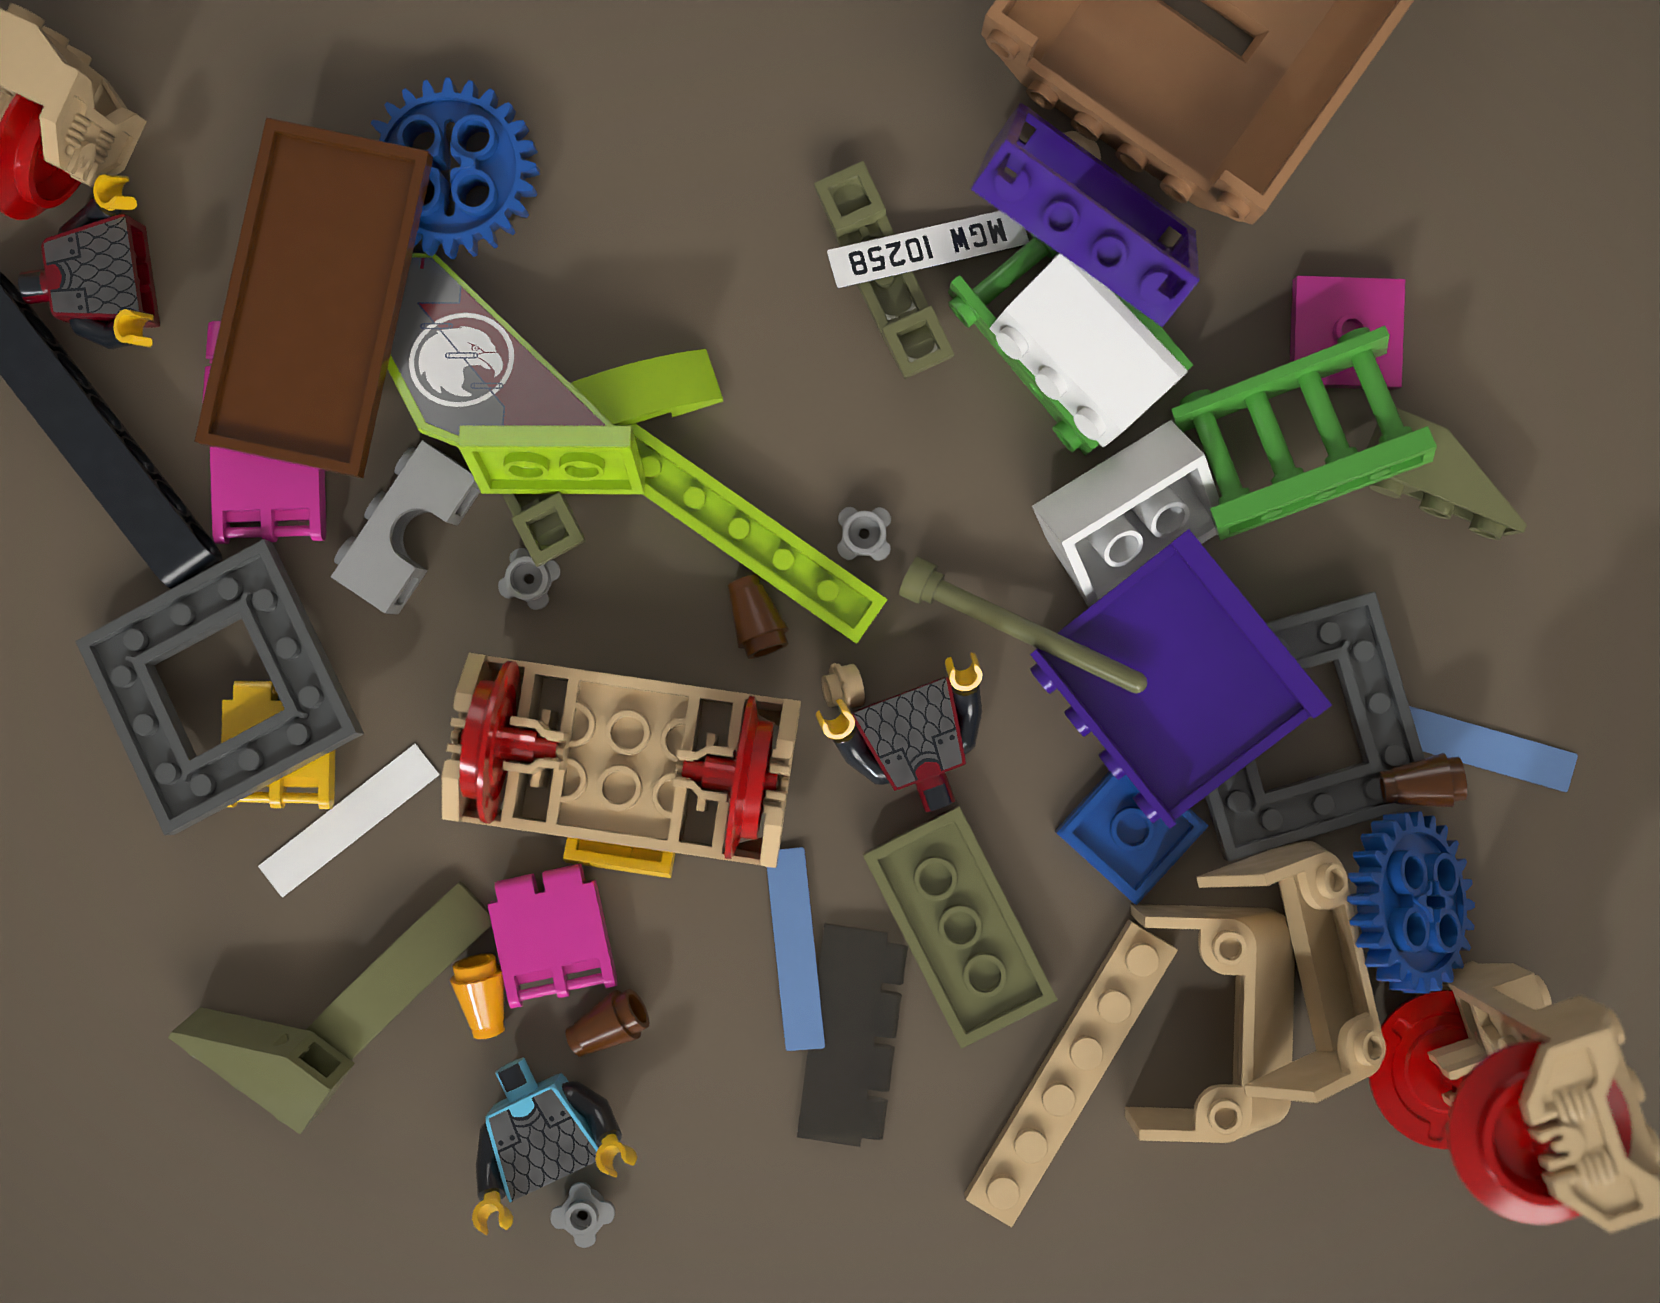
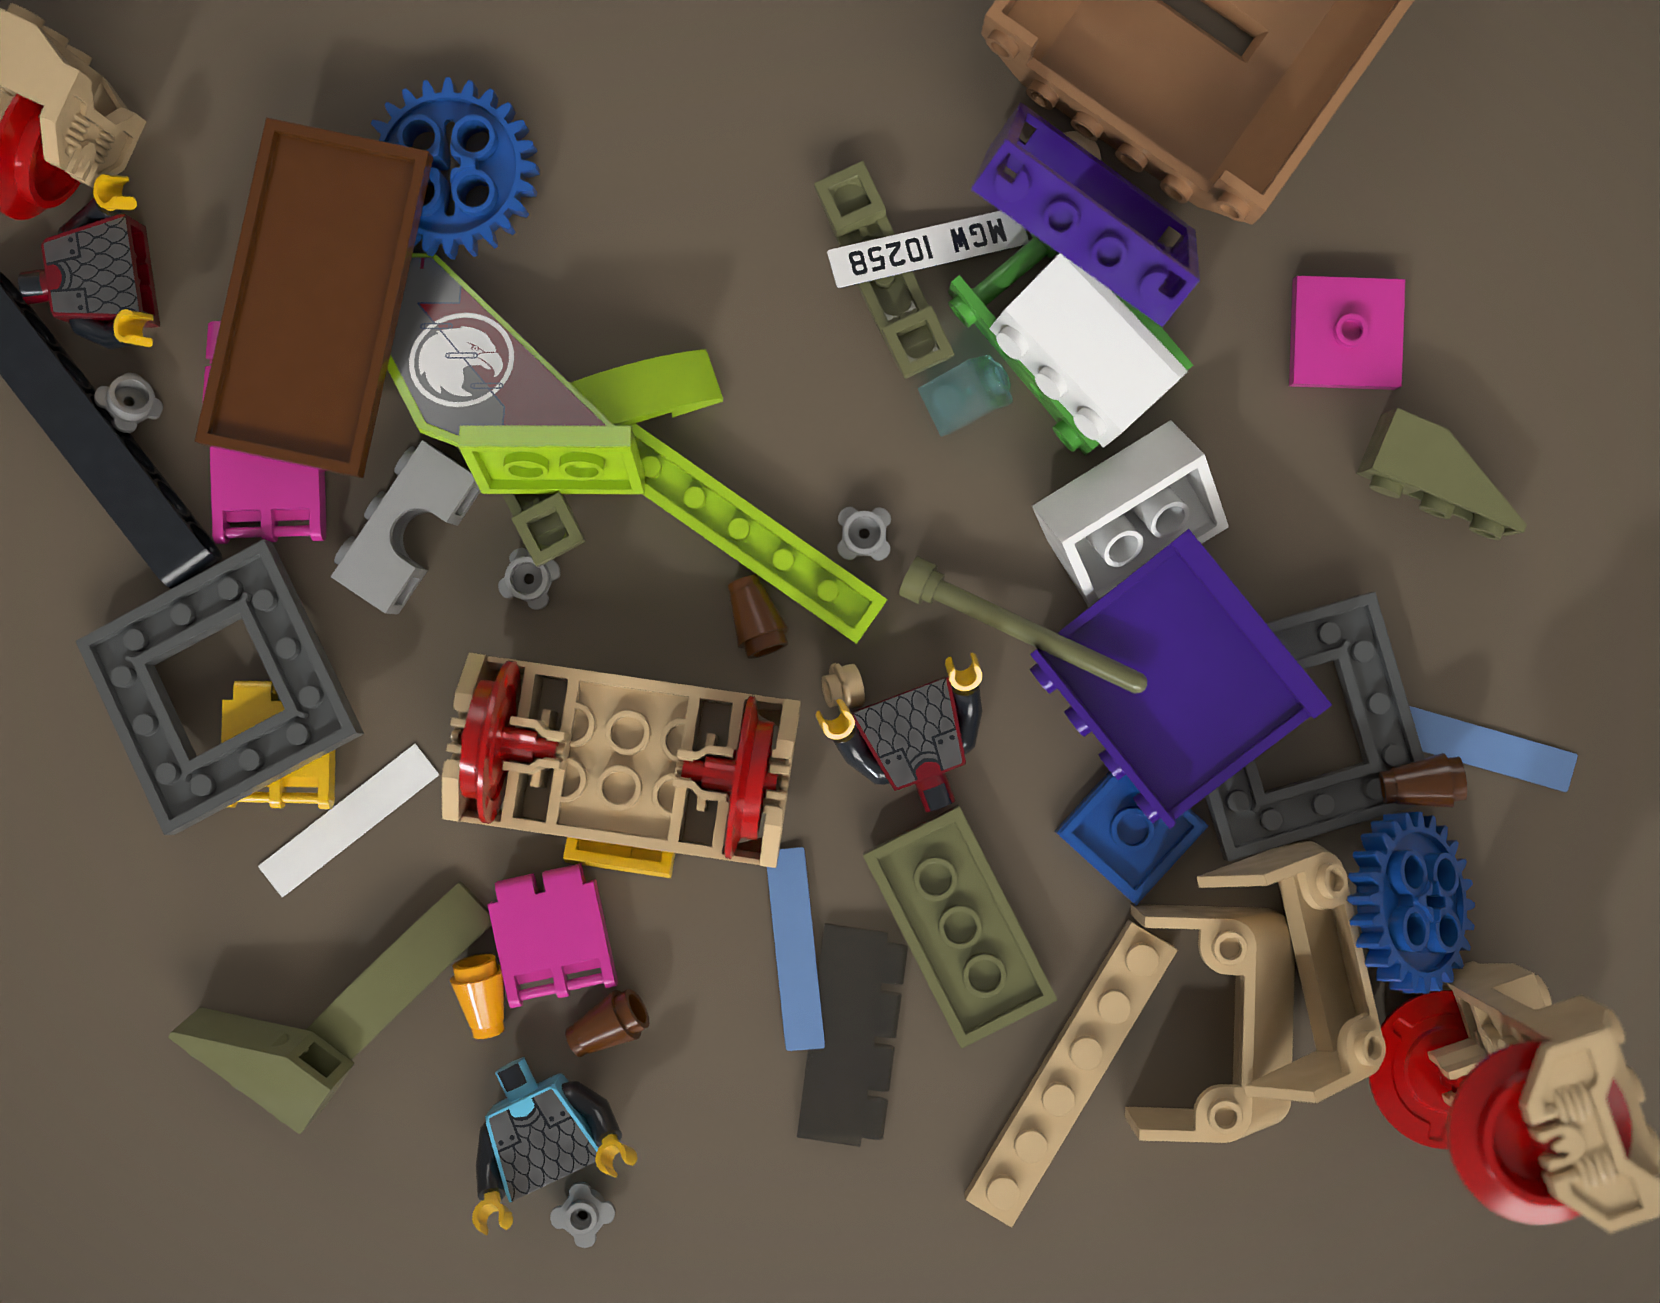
bright green fence [1171,326,1437,541] -> none
none -> light grey plate [94,373,163,433]
none -> clear light blue bracket [917,355,1013,437]

